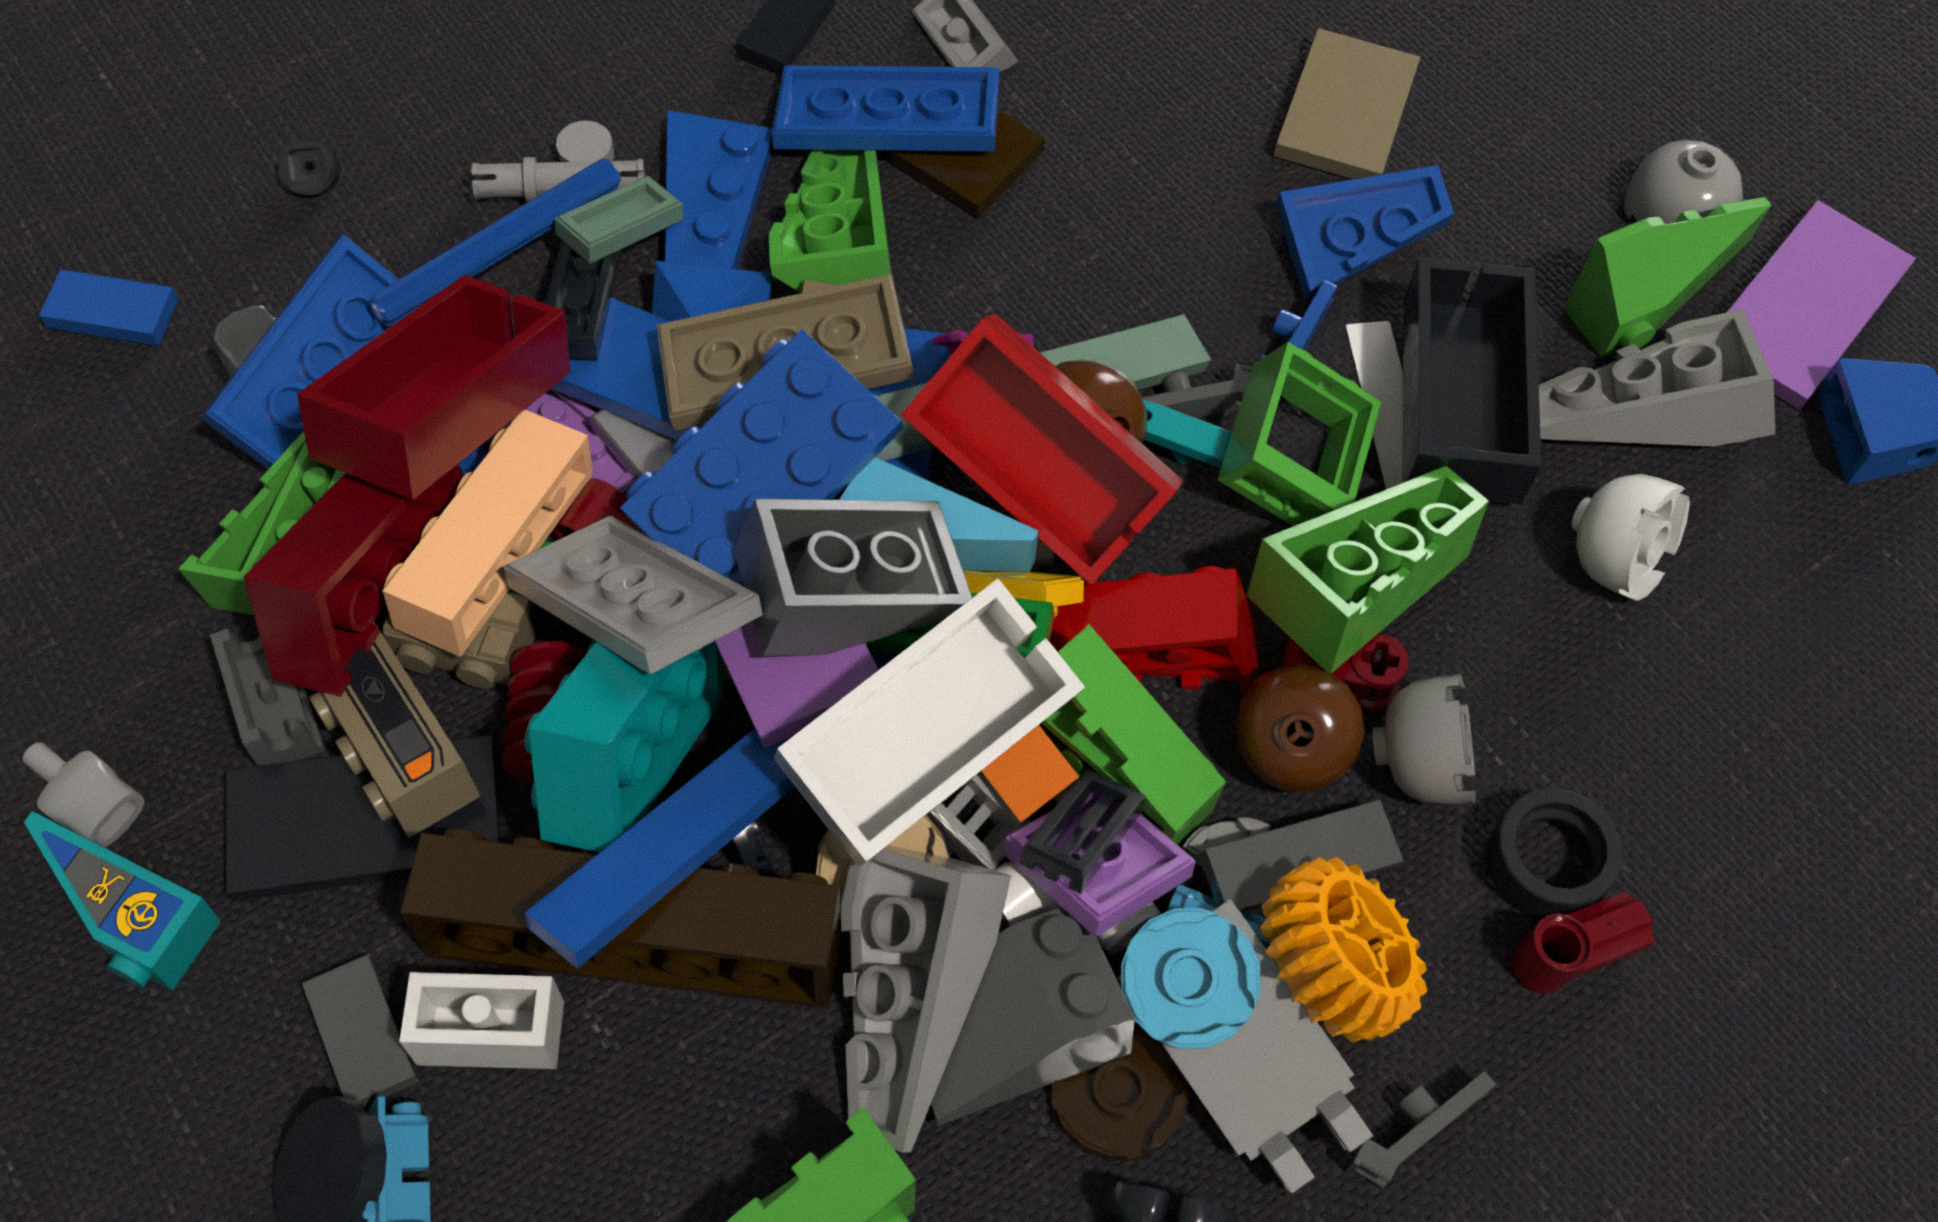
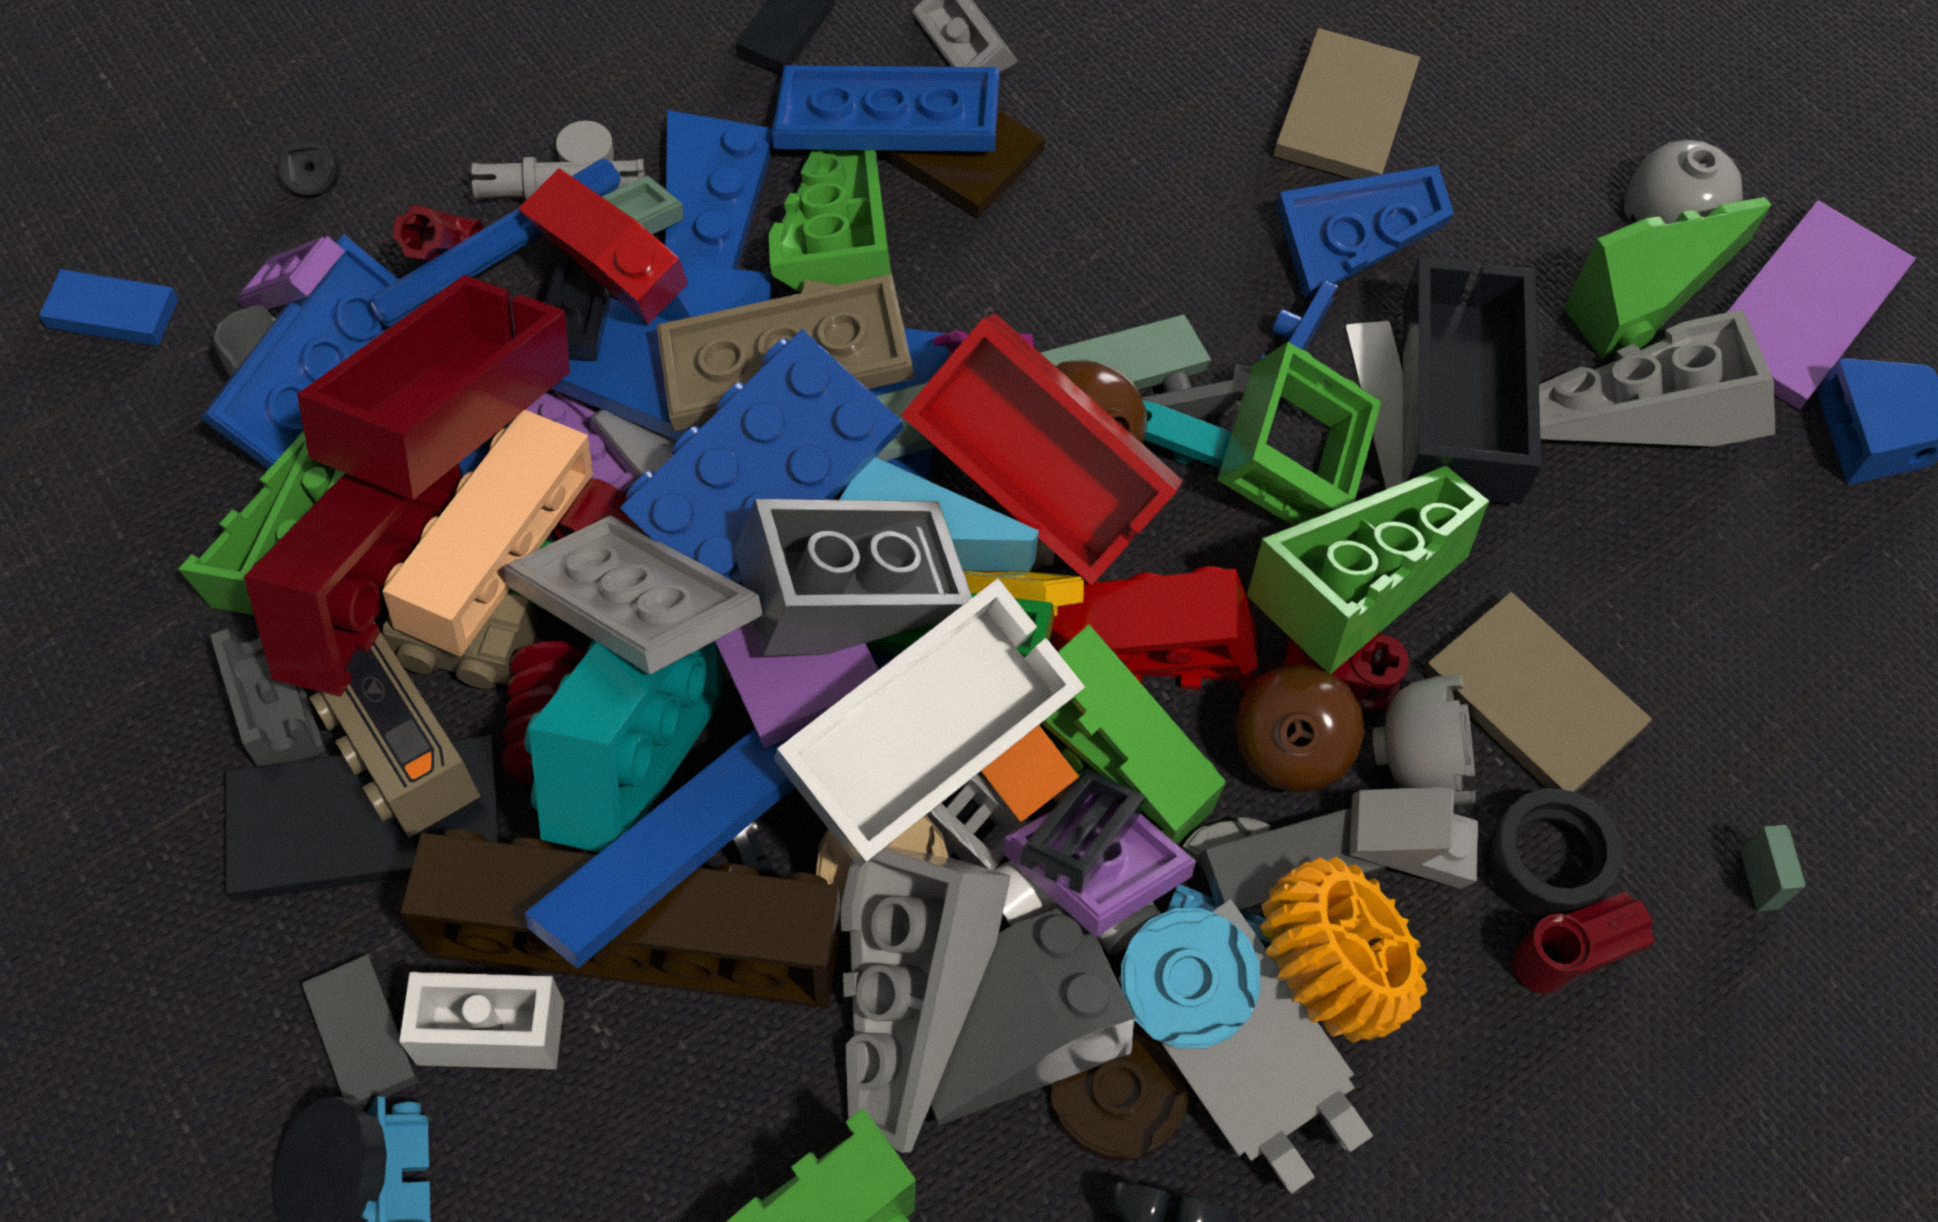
light grey piece [23,742,144,848] -> none
slope [24,811,221,991] -> none
dark grey piece [1345,1071,1497,1188] -> none
white cylinder [1572,474,1690,601] -> none
none -> medium lavender tile [237,236,345,310]
none -> dark red piece [392,205,484,262]
none -> red slope [518,168,688,325]
none -> light grey slope [1350,787,1478,889]
none -> dark tan tile [1423,592,1653,793]
none -> sand green tile [1740,825,1806,911]

